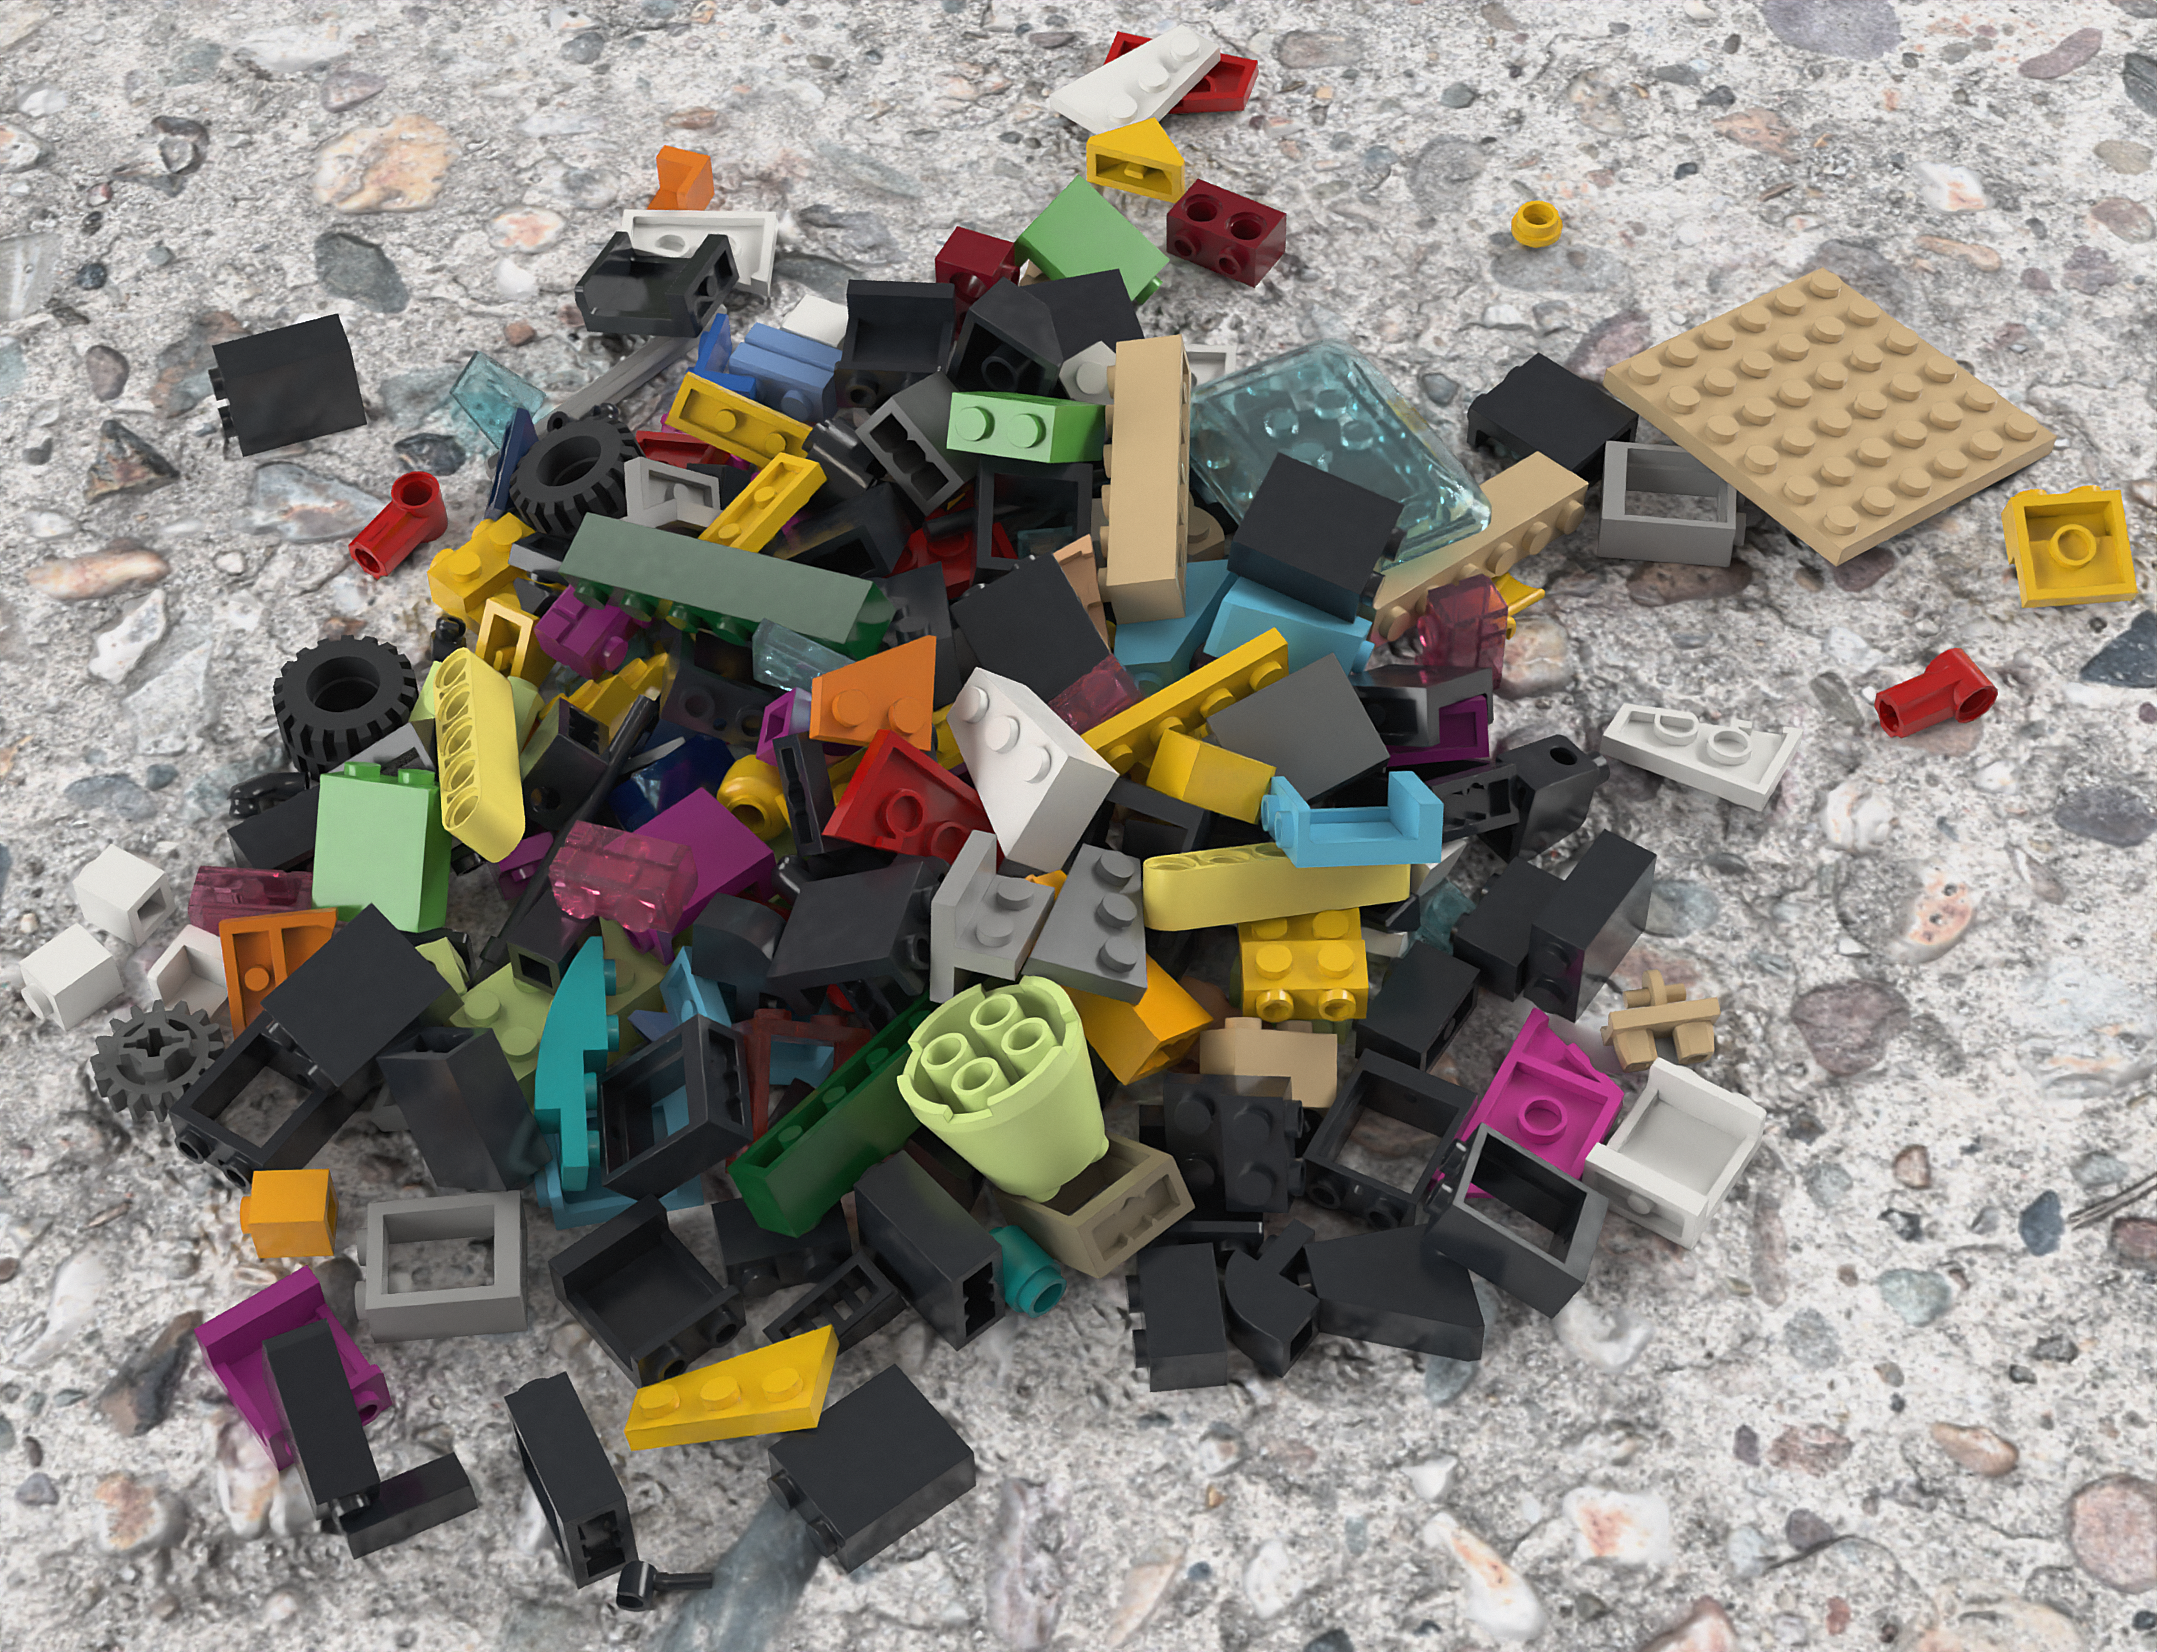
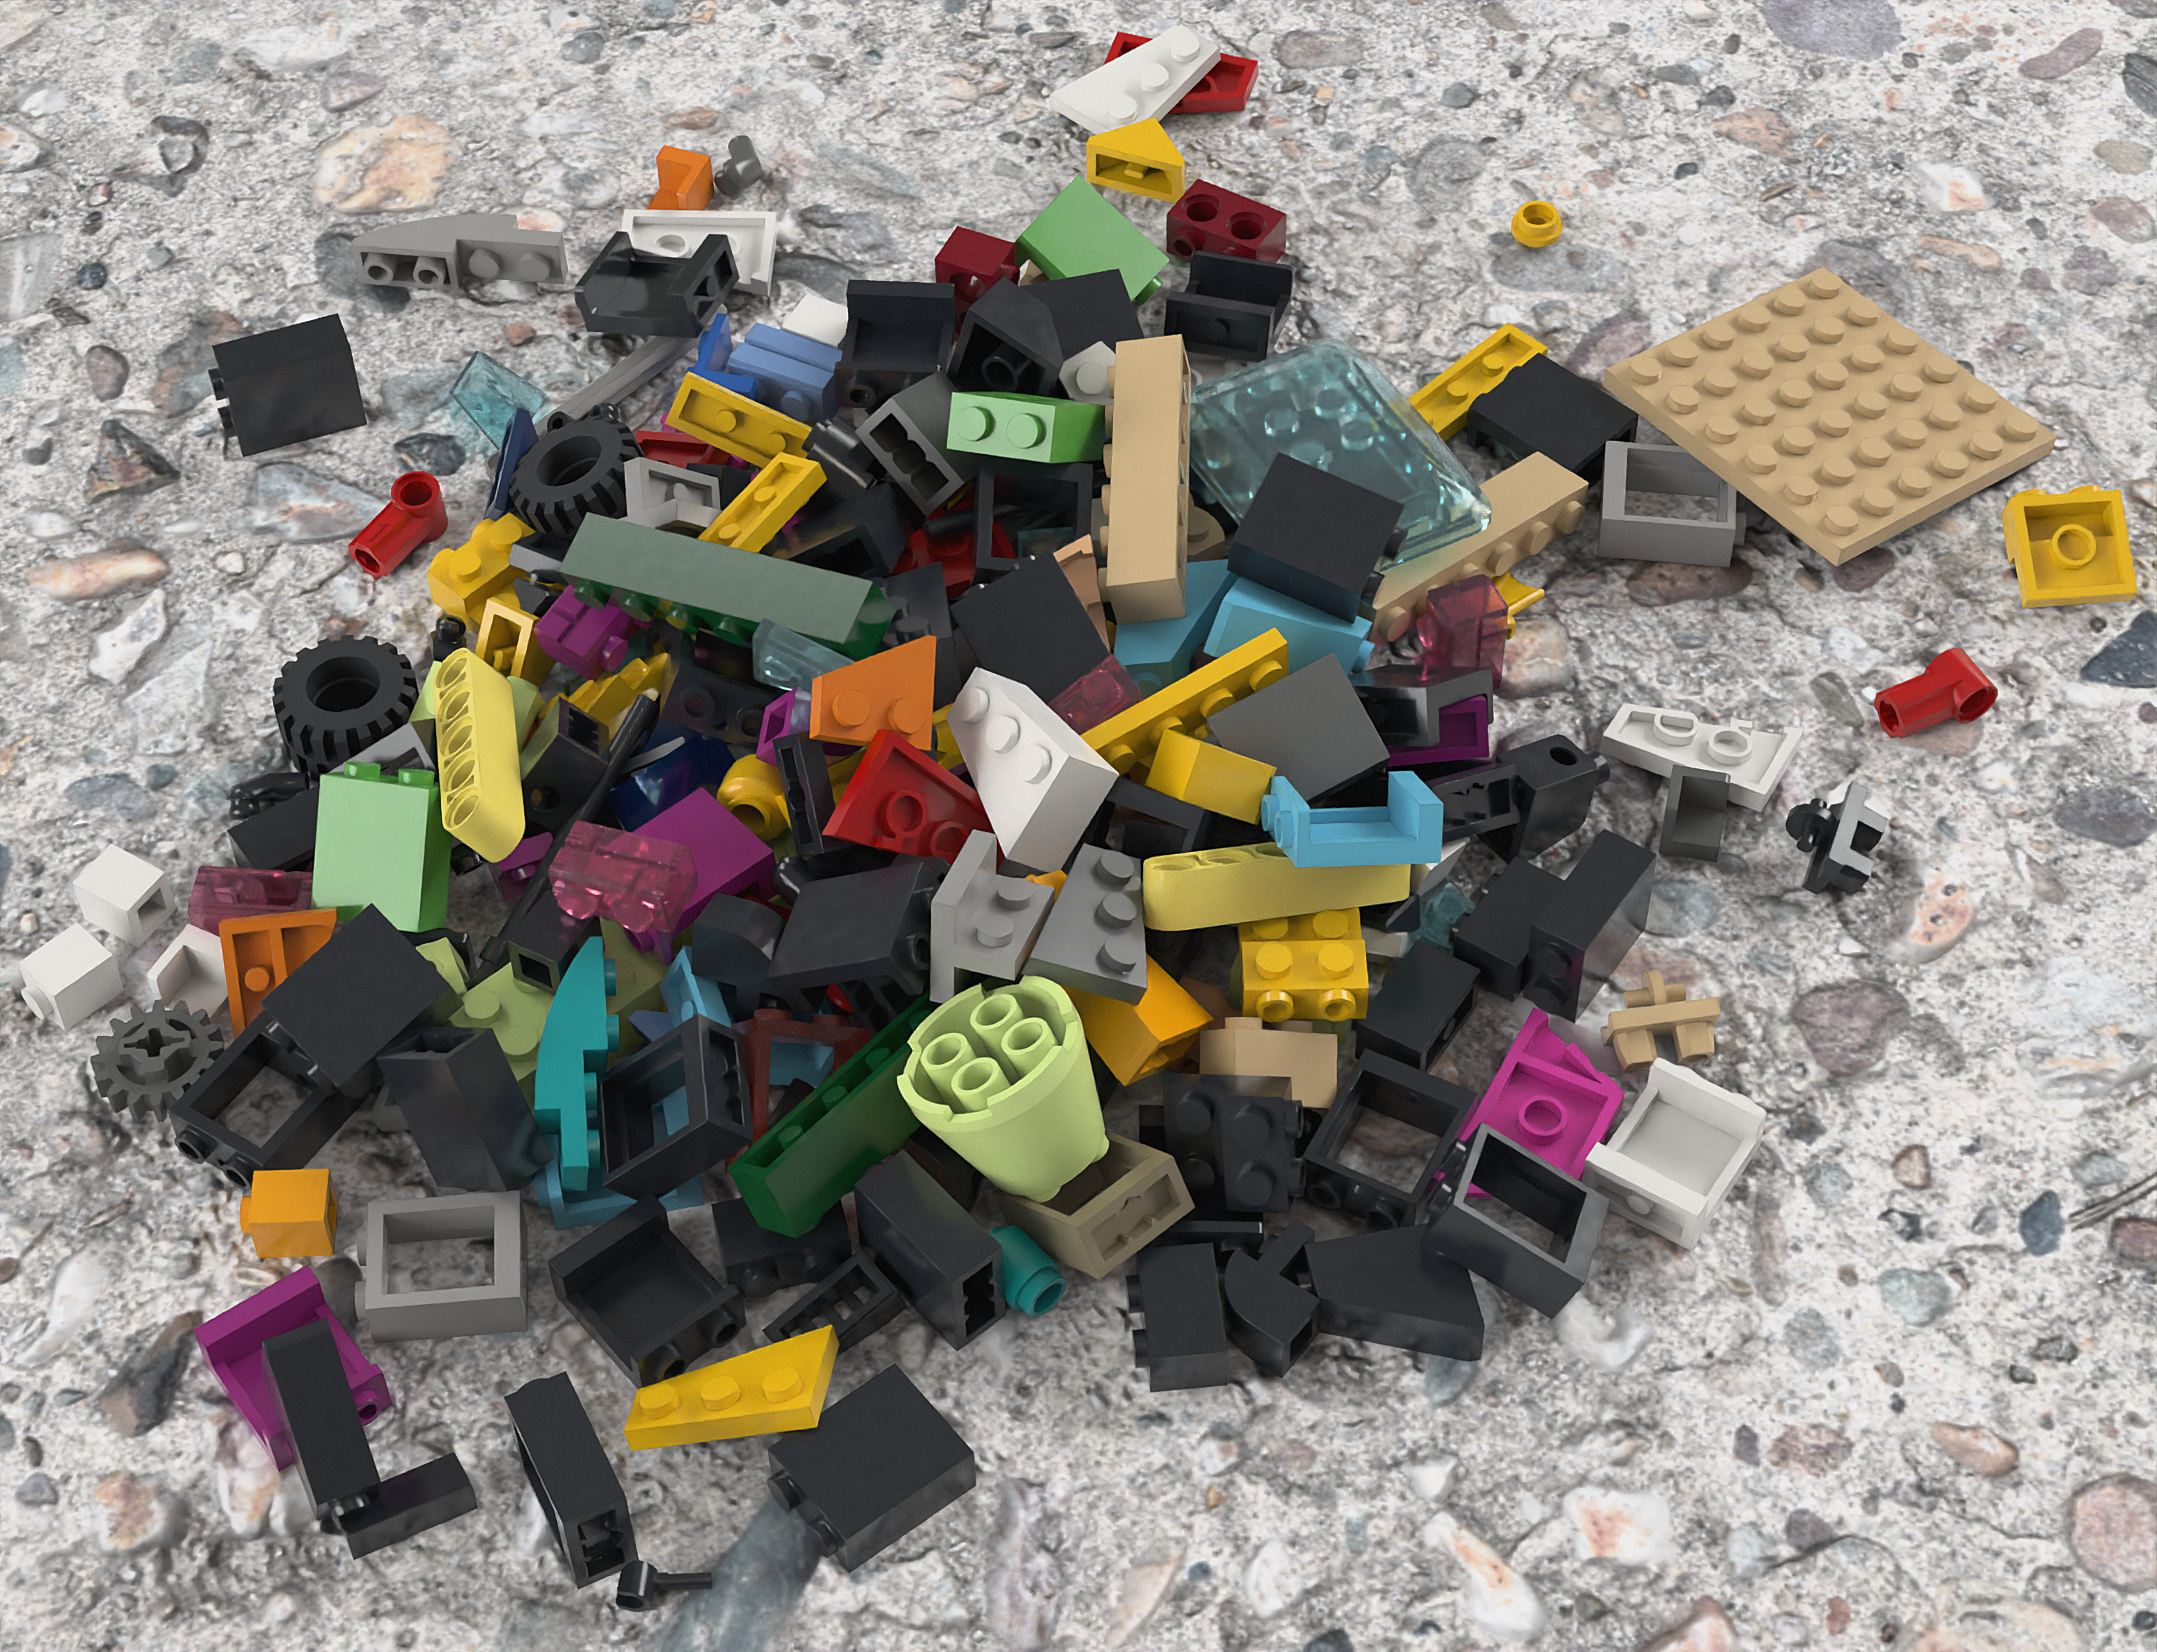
none -> light grey slope [351,214,568,291]
none -> dark grey arm [714,135,762,196]
none -> black panel [1164,251,1295,364]
none -> yellow plate [1366,323,1548,457]
none -> dark grey panel [1659,765,1731,863]
none -> black hips [1785,780,1888,895]

